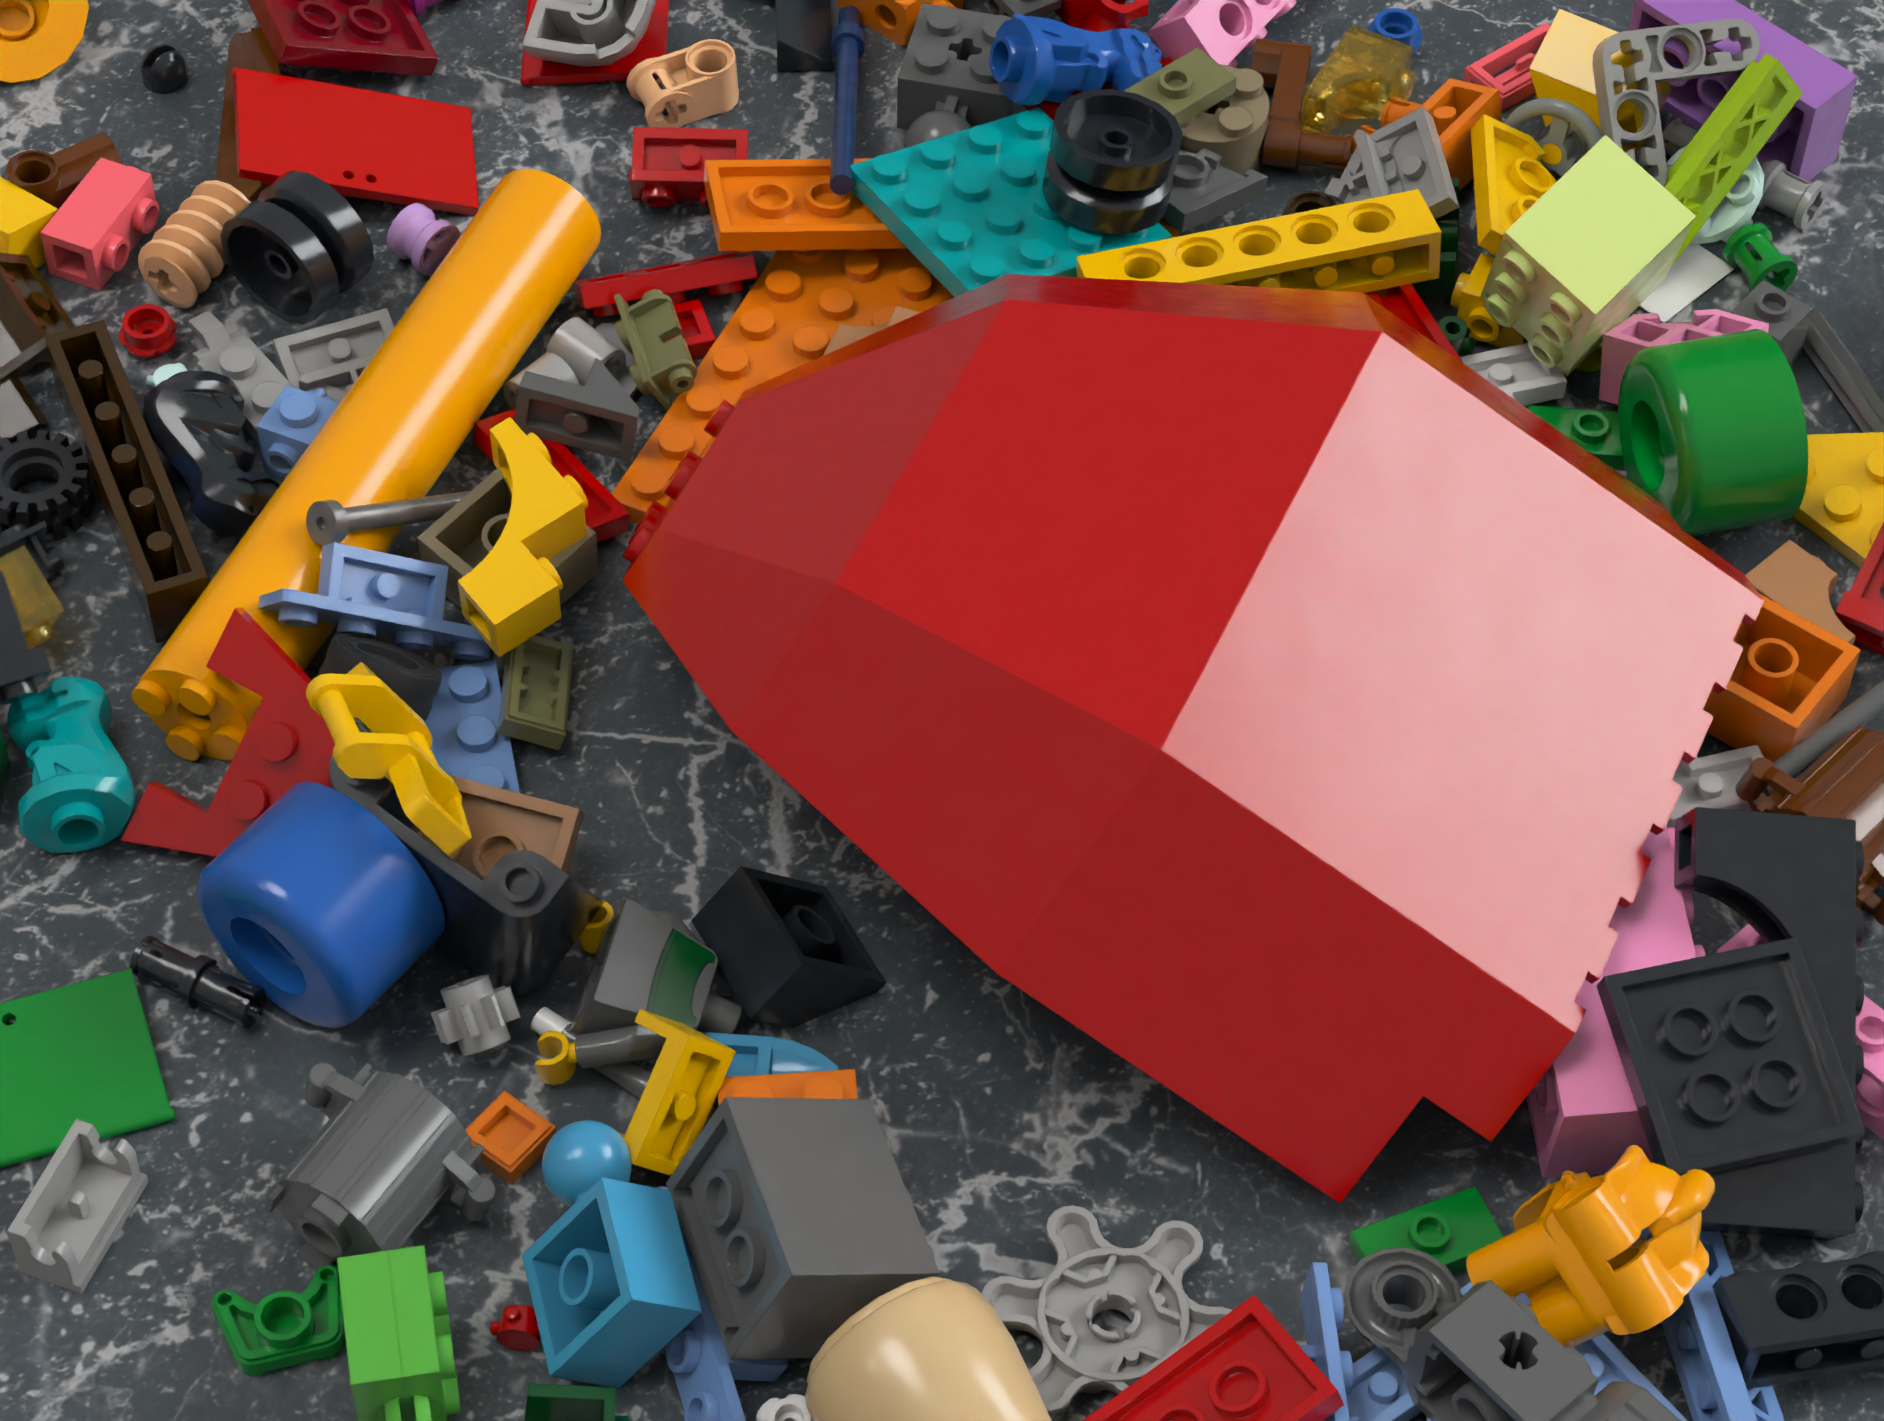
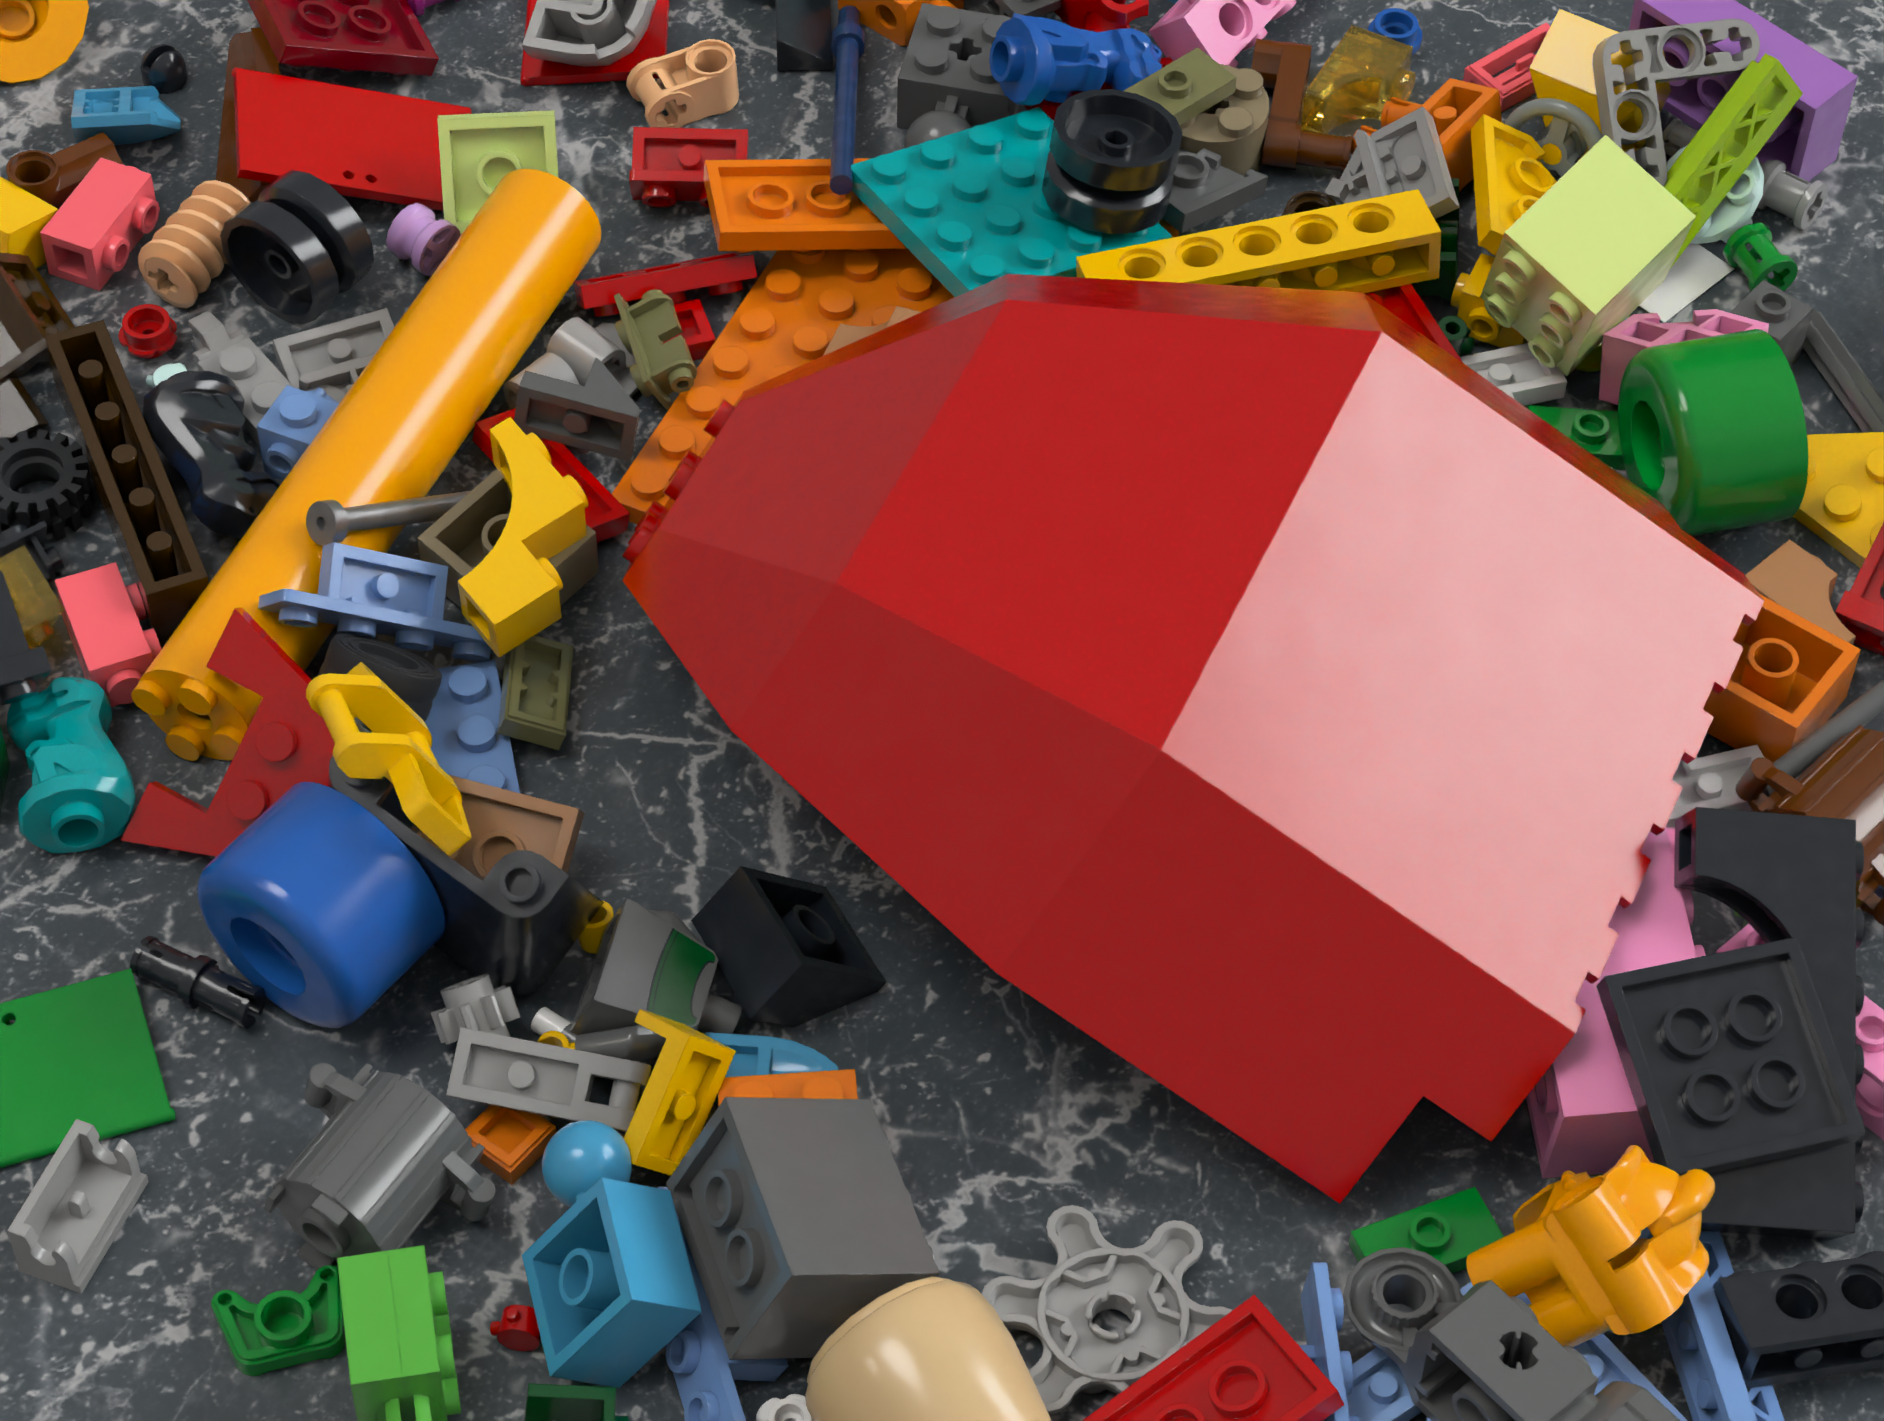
none -> coral brick [54,562,161,707]
none -> dark azure slope [71,86,181,145]
none -> yellowish green tile [437,110,559,234]
none -> light grey plate [446,1028,651,1132]

